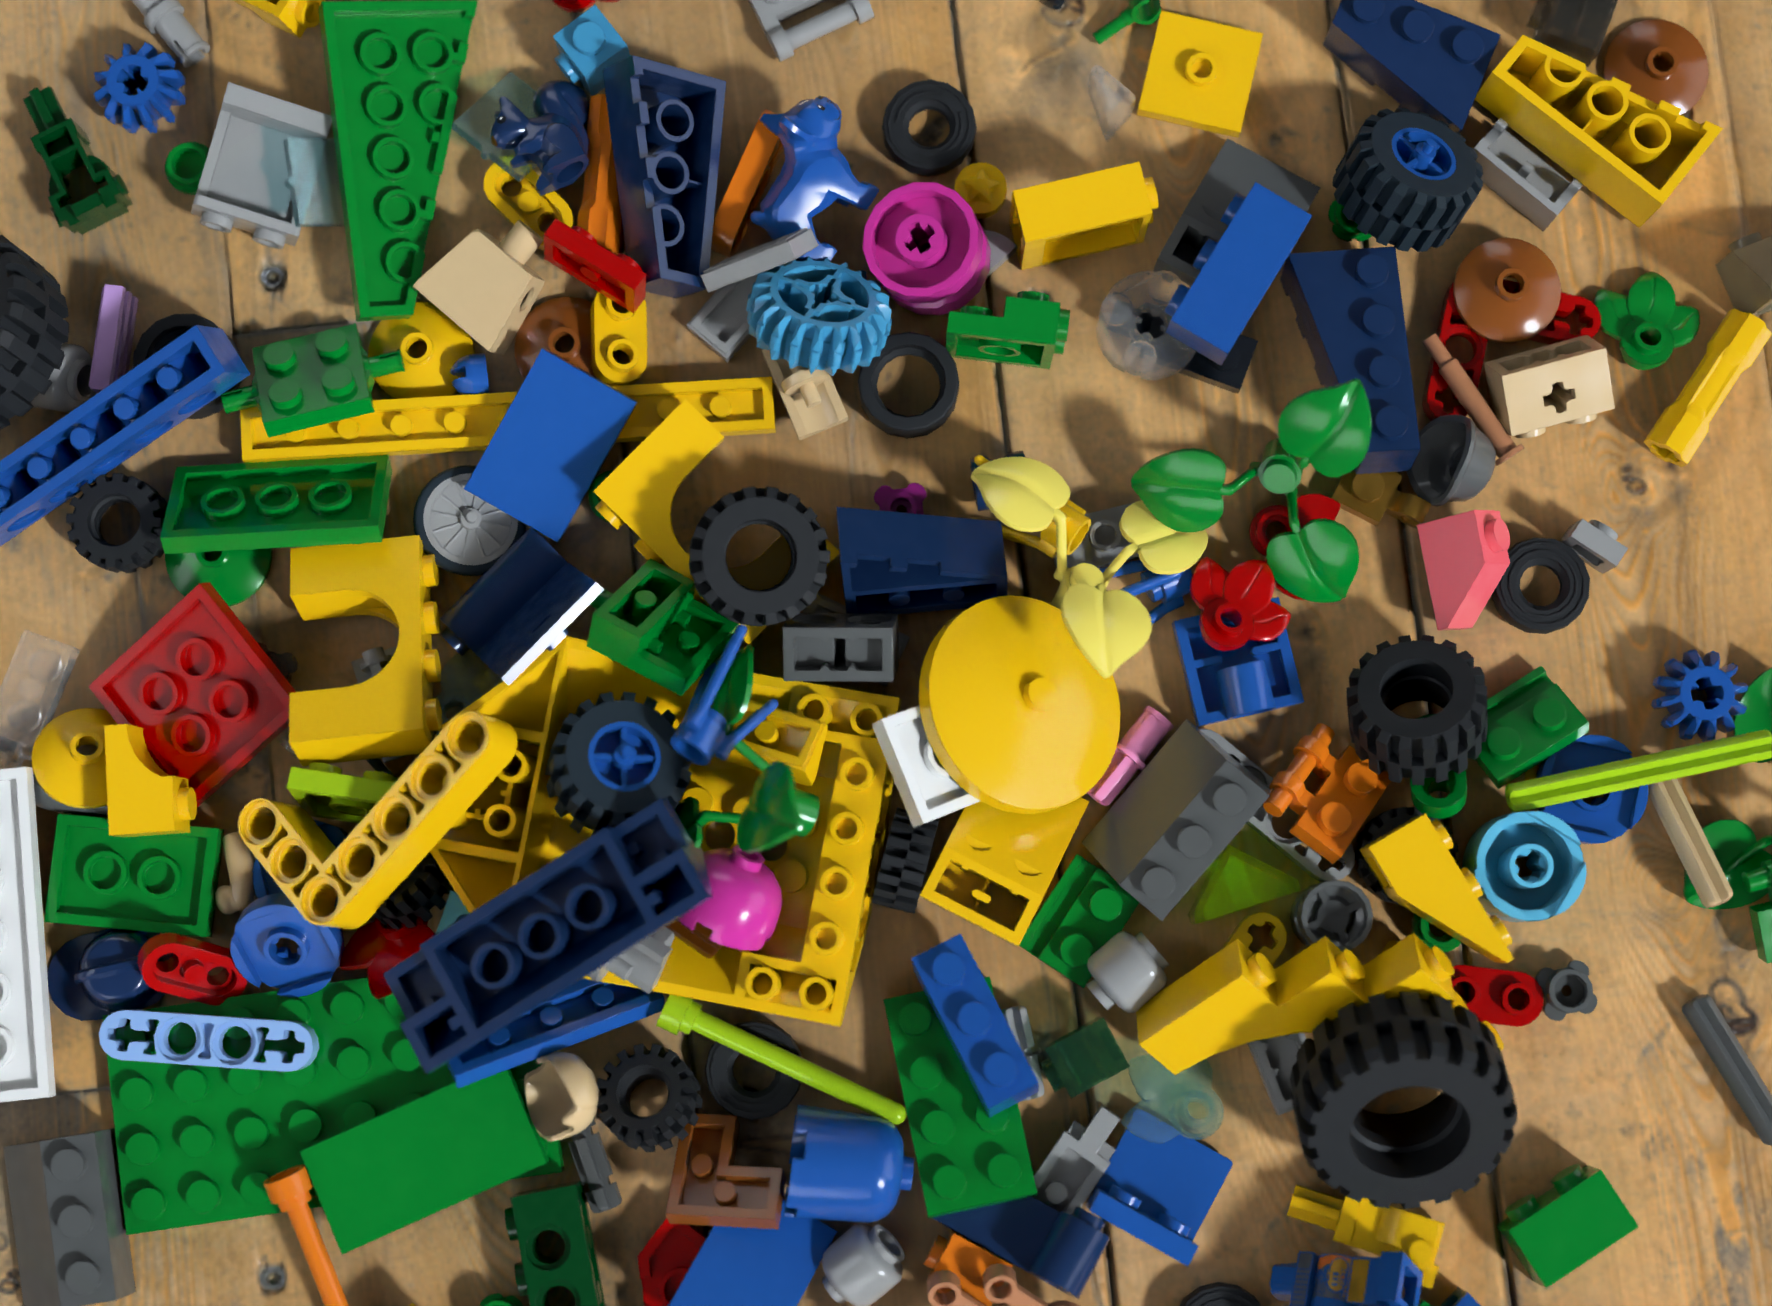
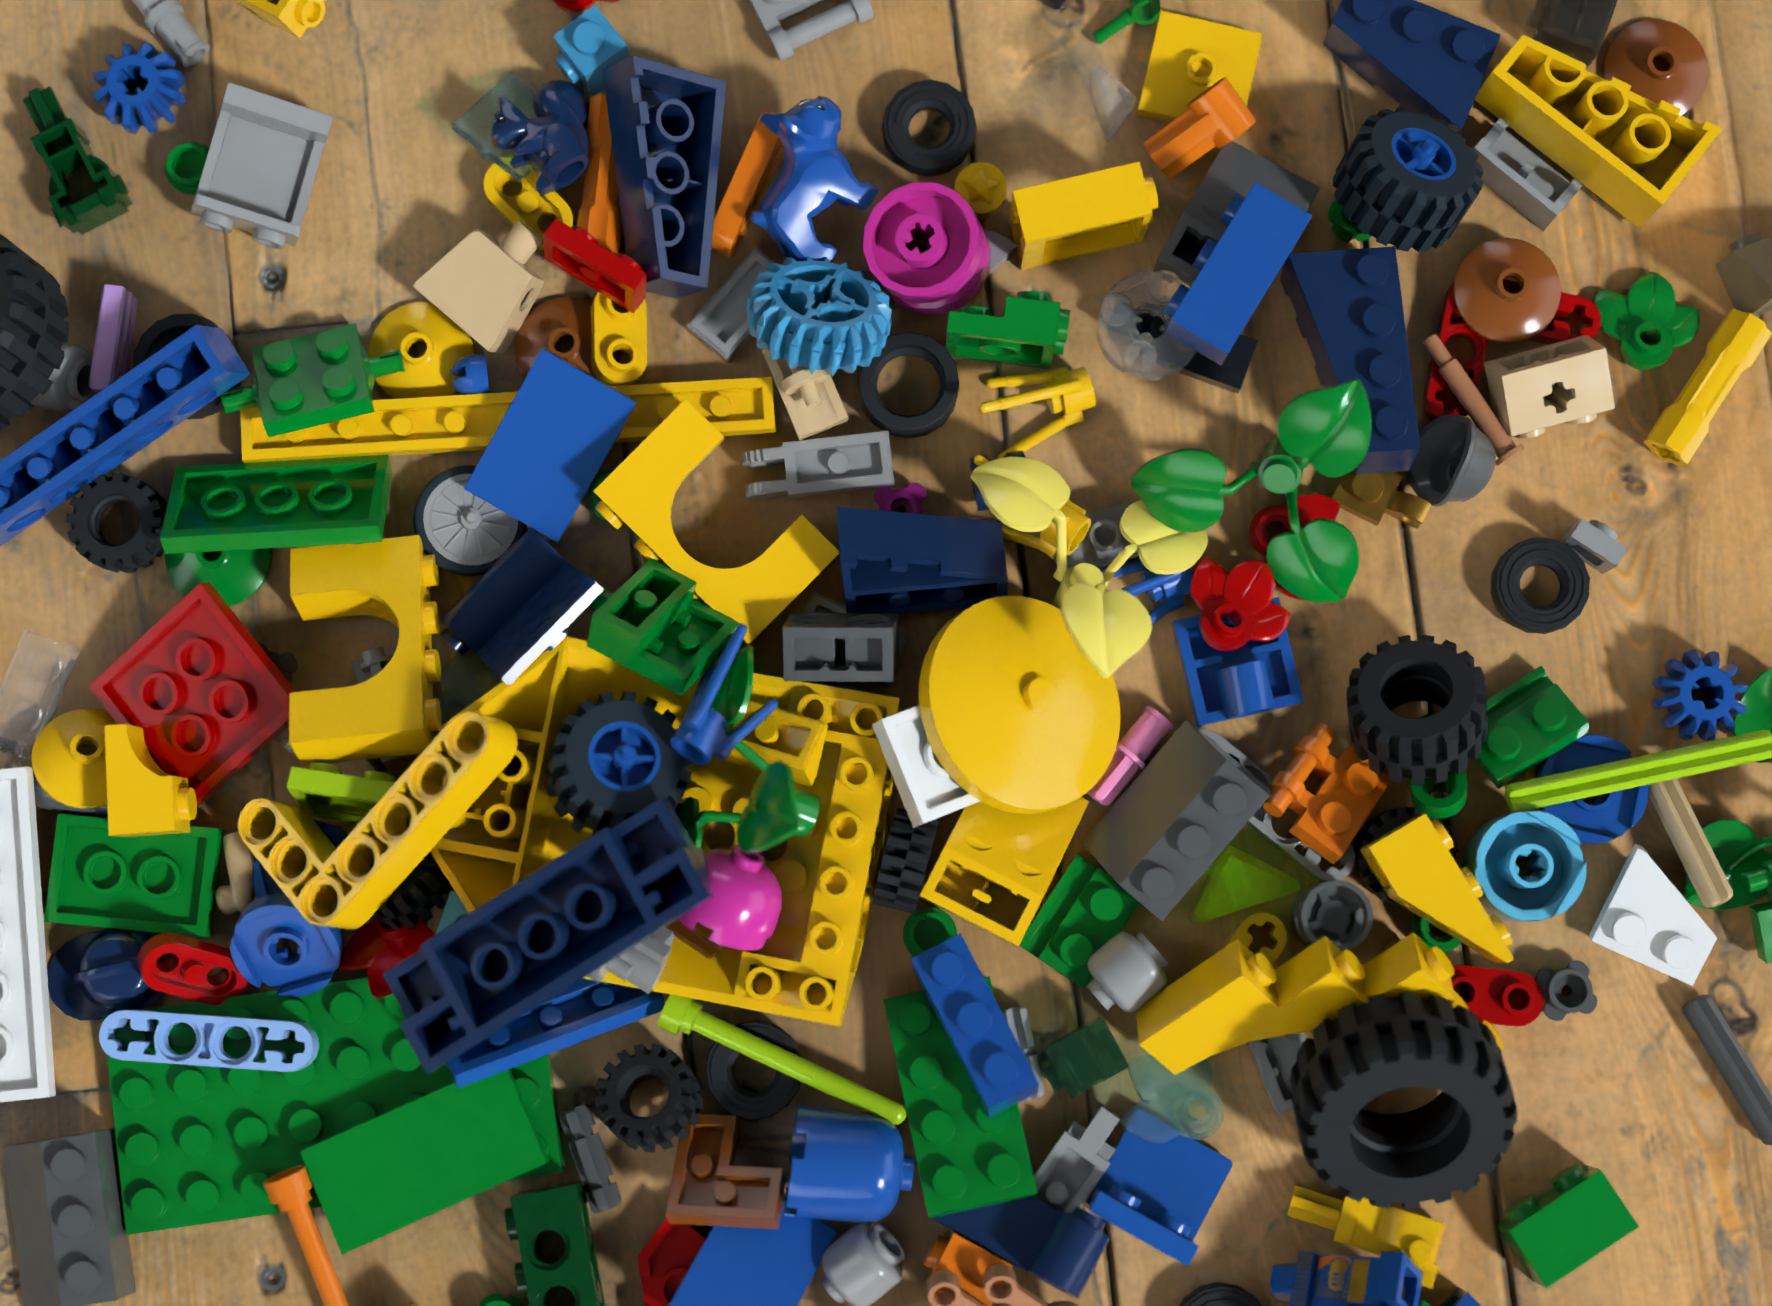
clear light blue piece [283,138,345,227] -> none
green wing [318,0,478,322] -> none
tan hair [524,1052,599,1142] -> none
black tyre [689,486,830,626] -> none
light grey tile [701,227,819,293] -> none
coral slope [1417,510,1510,631] -> none
none -> light grey hinge [741,431,895,500]
none -> green plate [903,907,957,957]
none -> yellow plant [979,366,1096,459]
none -> orange piece [1143,77,1257,180]
none -> white wing [1589,843,1717,986]

